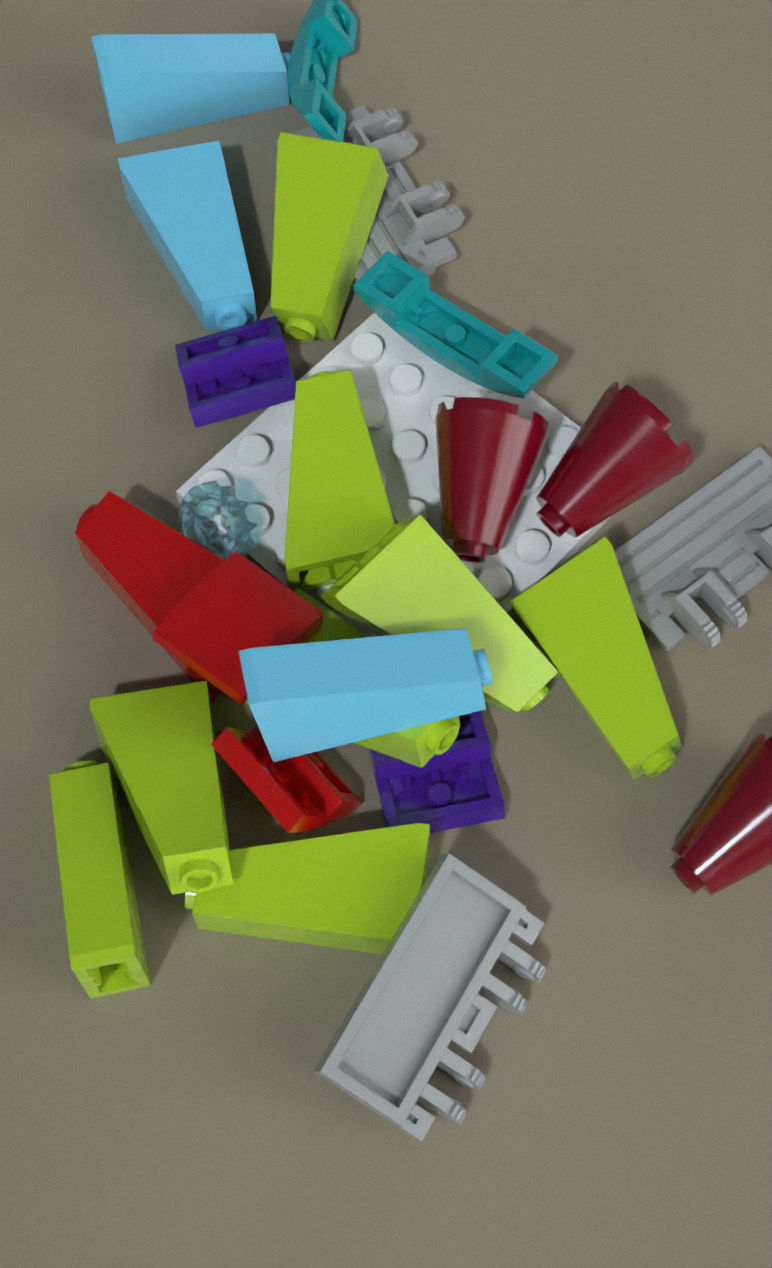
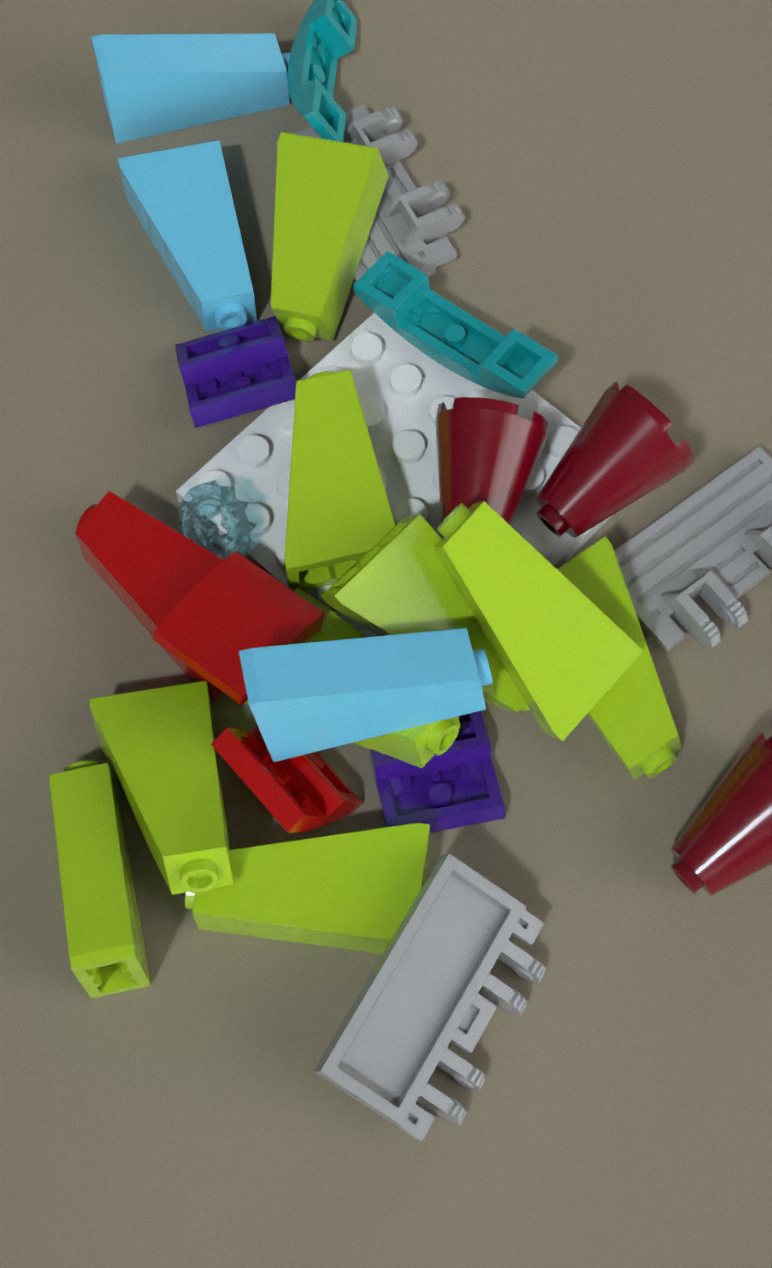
none -> lime slope [434,501,644,741]

